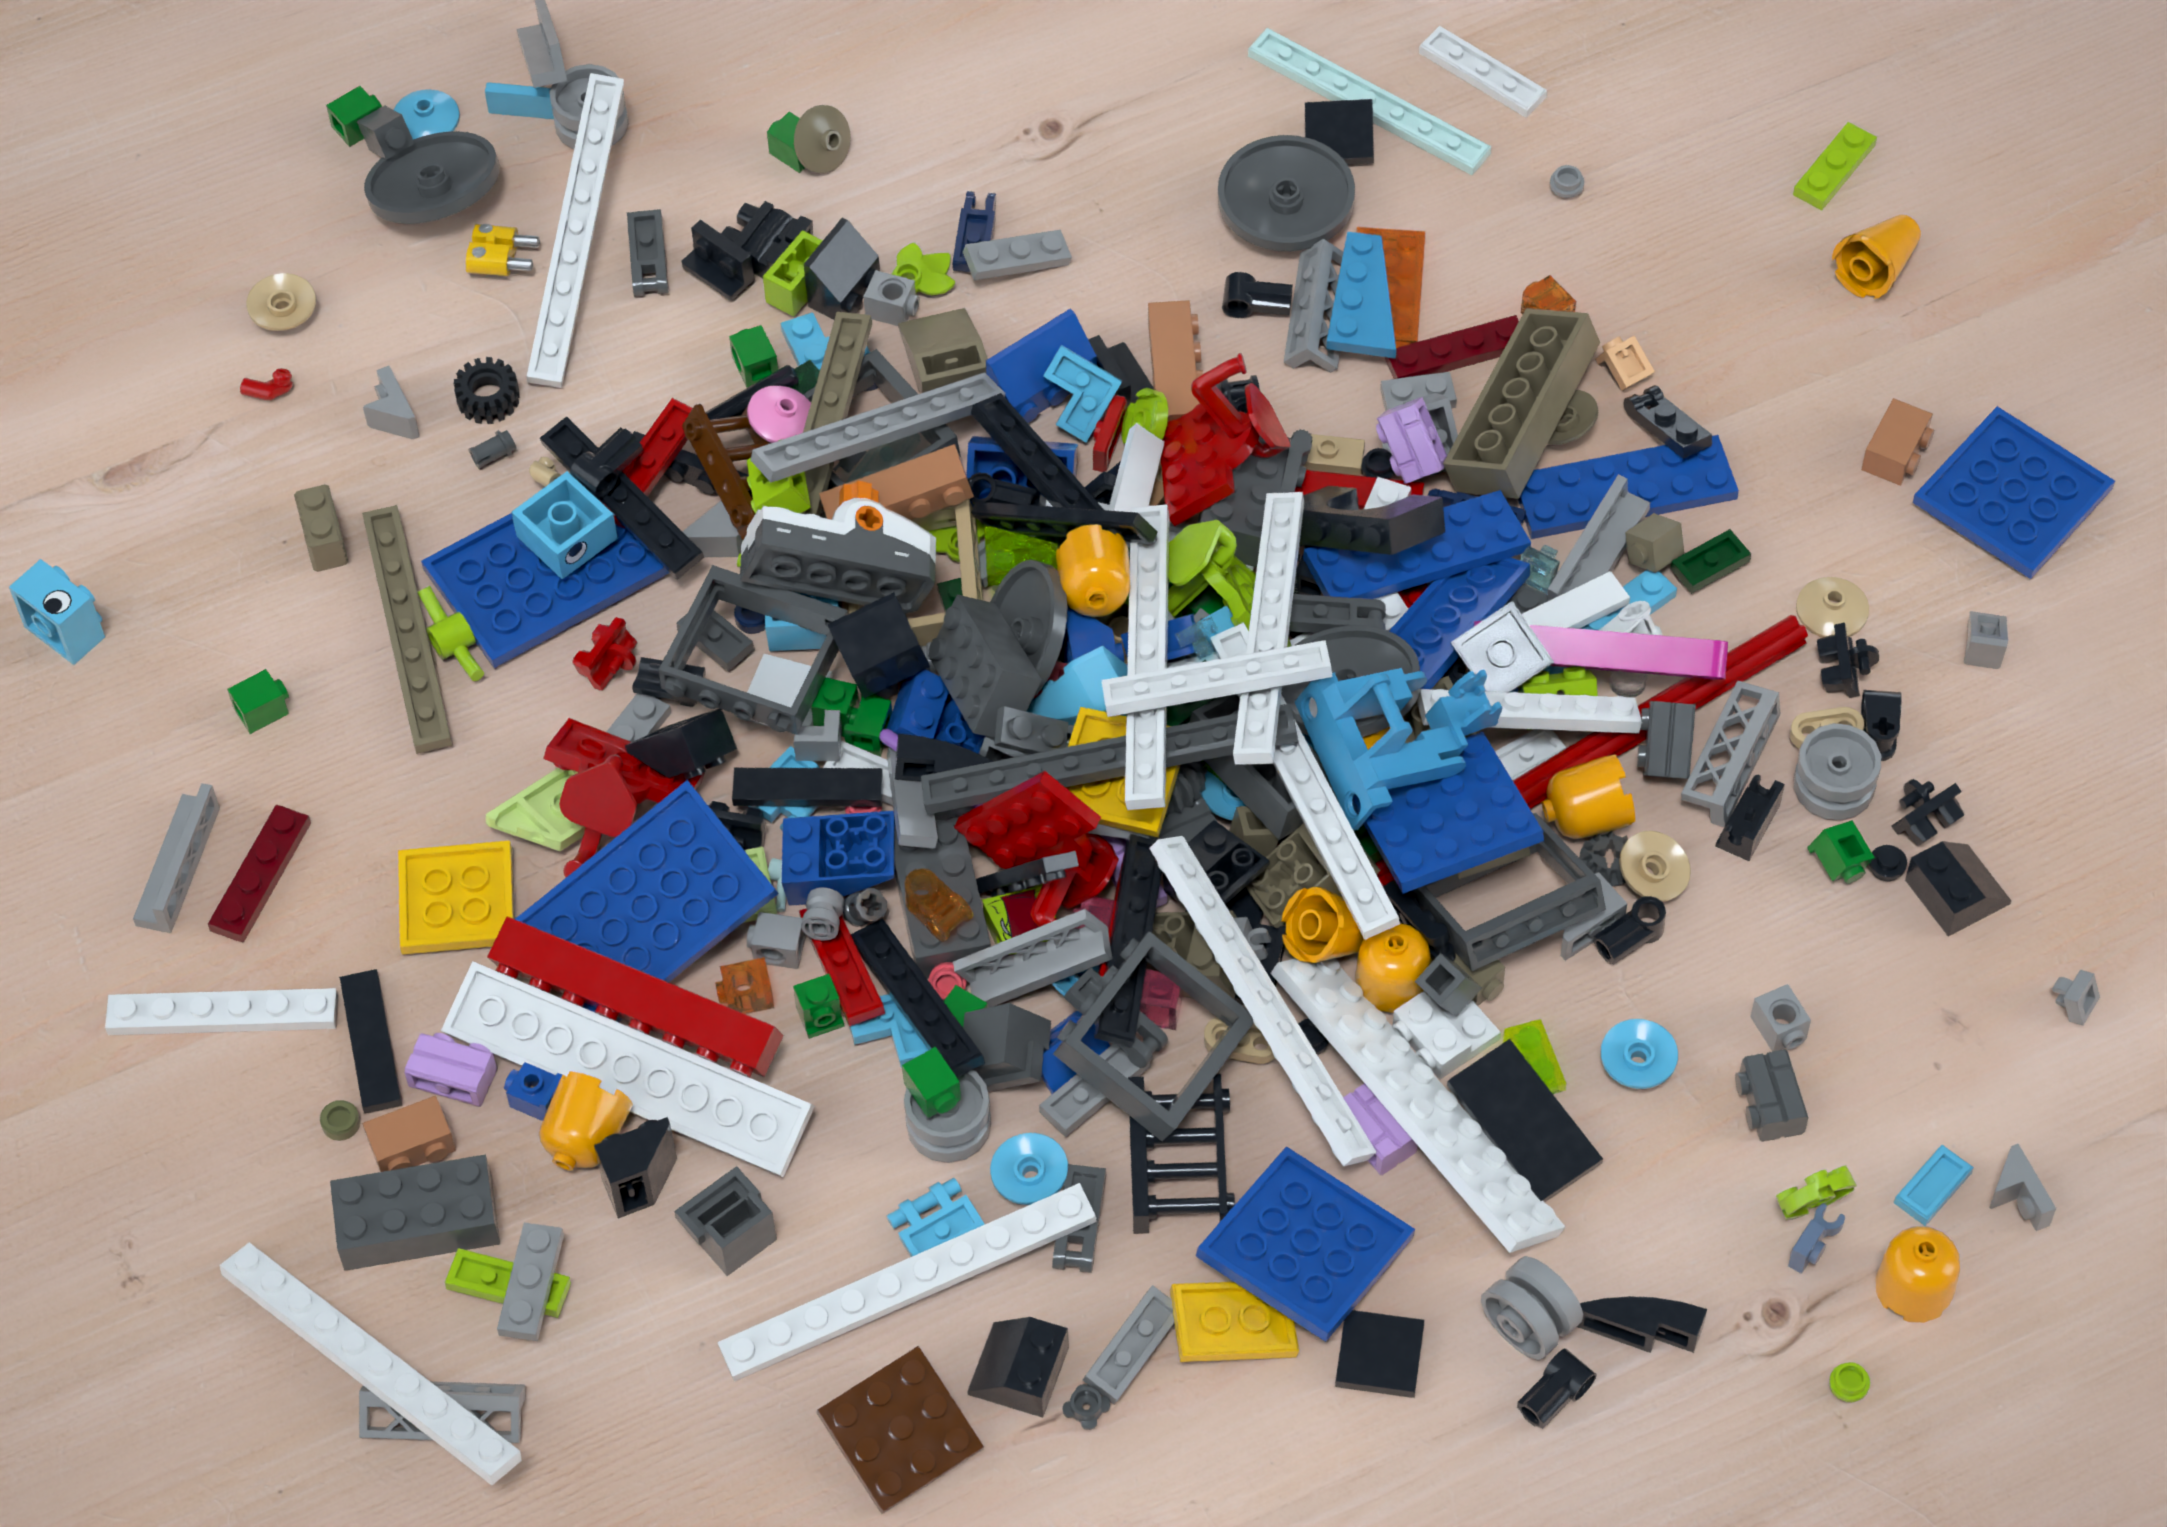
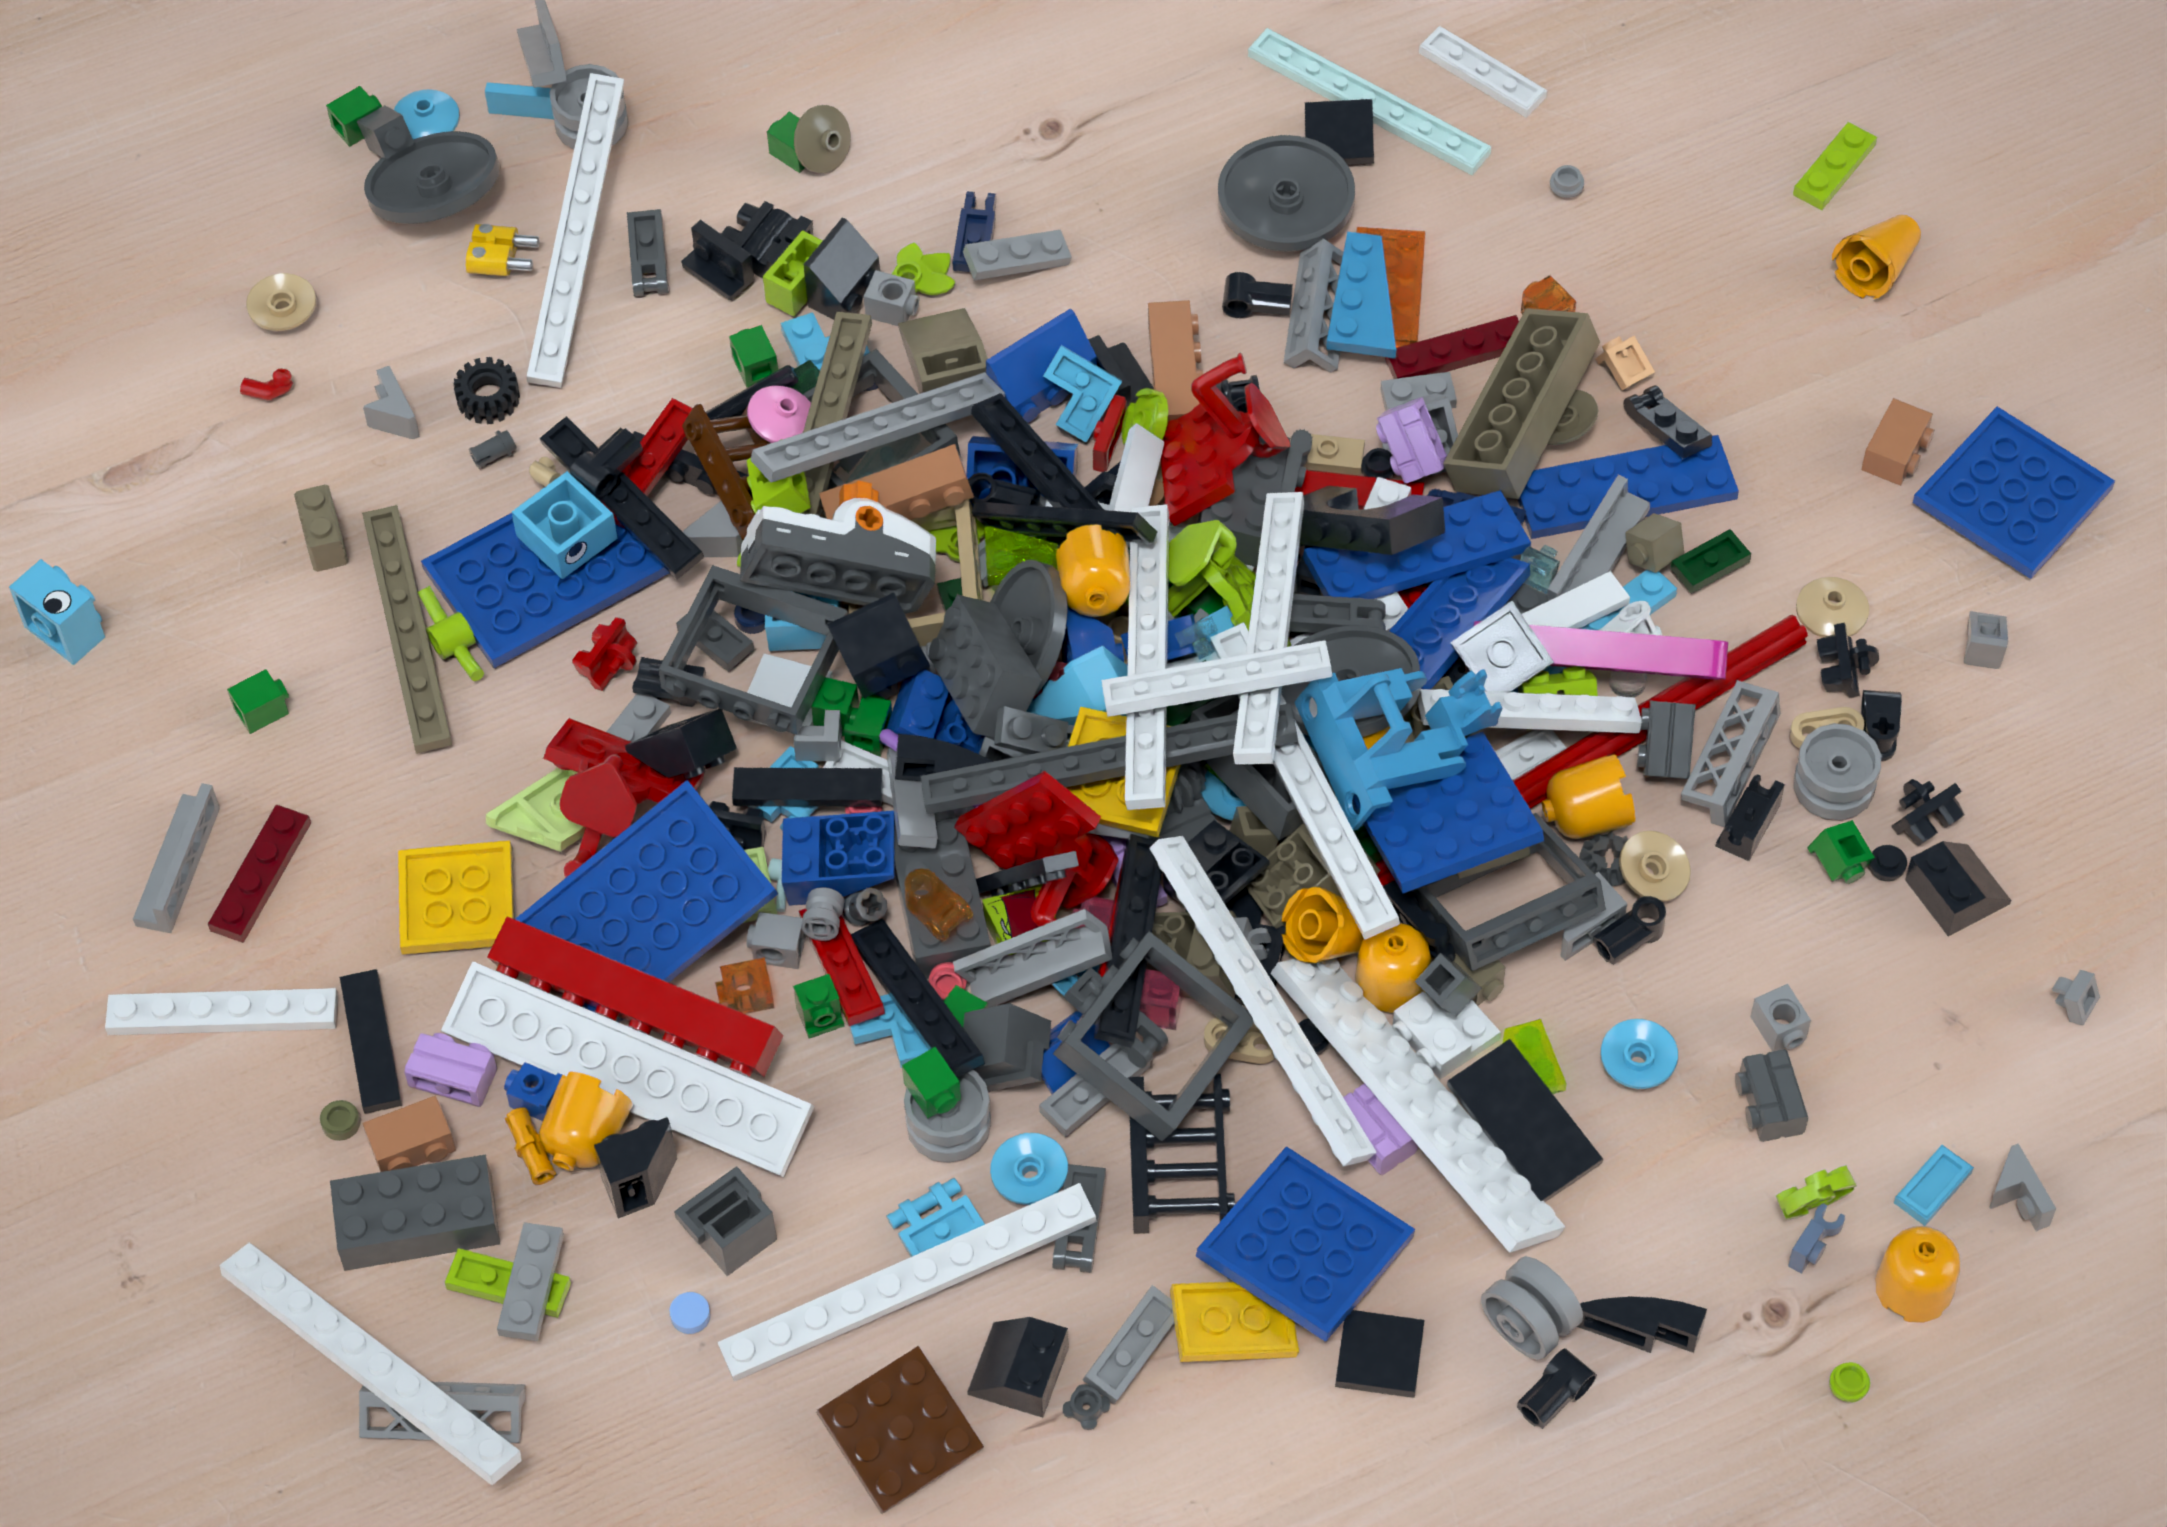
none -> light orange pin [505,1107,556,1185]
none -> light blue tile [670,1292,710,1334]

